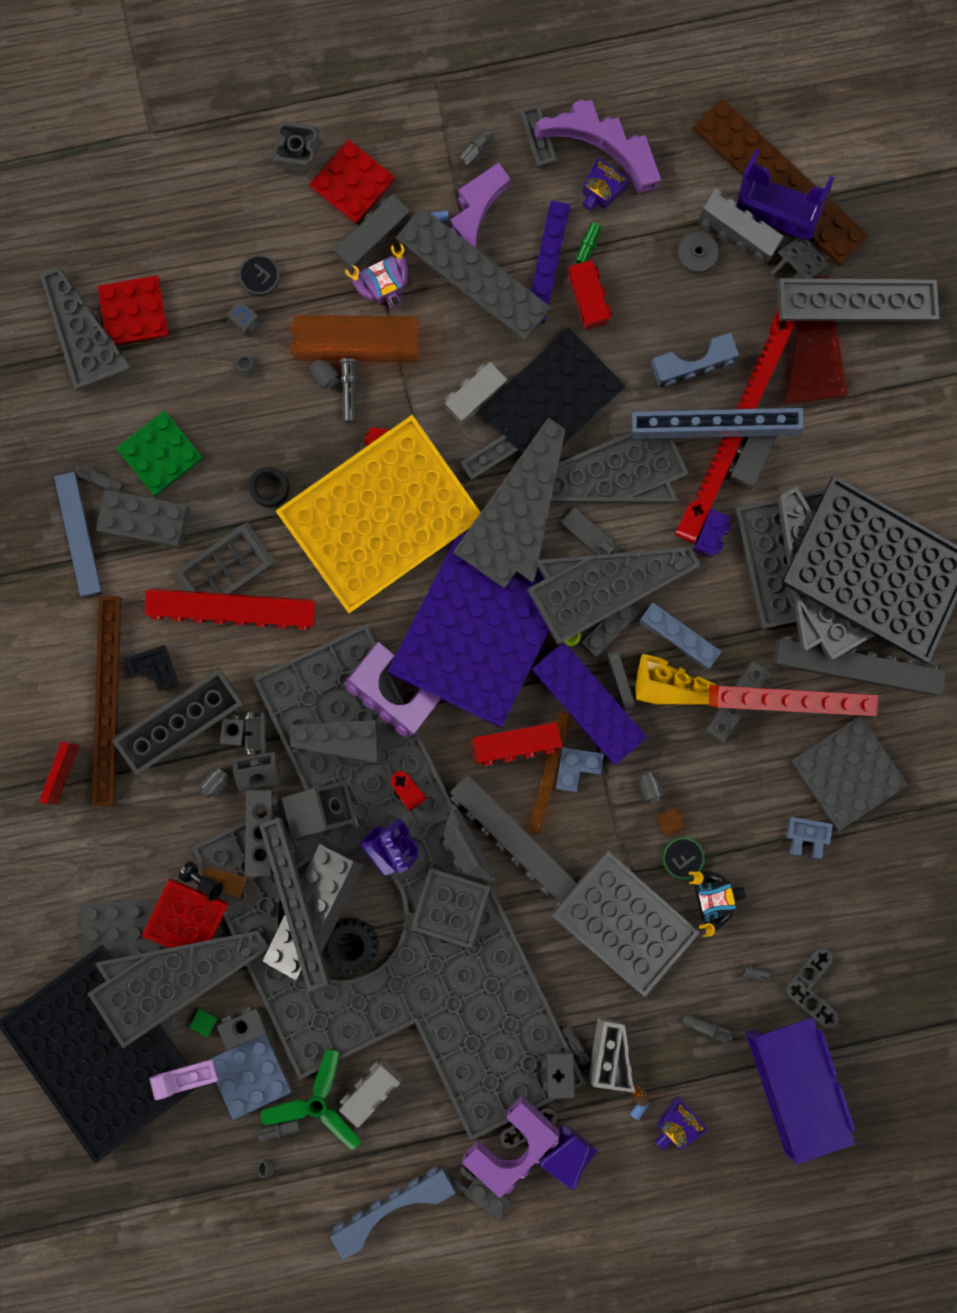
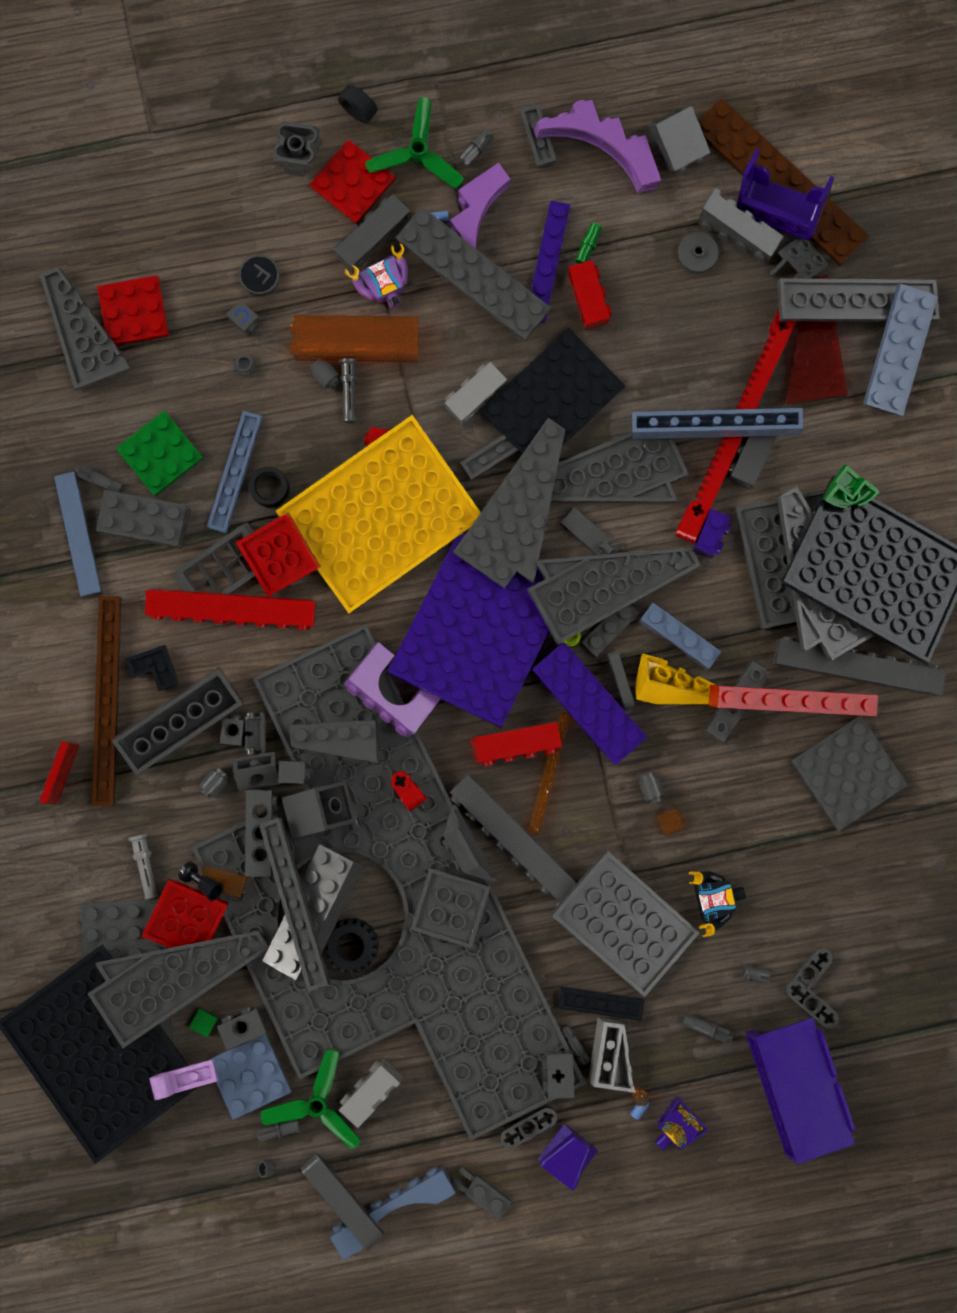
dark purple piece [360,819,419,876] -> none
medium lavender arch [462,1095,559,1198] -> none
sand blue plate [556,747,604,792] -> none
torso [582,157,630,211] -> none
sand blue arch [651,333,739,387] -> none
black tile [662,837,705,879] -> none
sand blue plate [787,817,833,859] -> none
none -> light grey pin [128,834,158,899]
none -> sand blue tile [206,410,263,534]
none -> red plate [236,512,321,596]
none -> dark grey brick [278,761,313,784]
none -> dark grey beam [300,1153,385,1250]
none -> black tyre [338,85,378,124]
none -> green piece [365,97,463,189]
none -> black tile [557,986,645,1021]
none -> dark grey slope [644,106,711,173]
none -> green brick [823,465,880,508]
none -> sand blue plate [863,284,938,416]

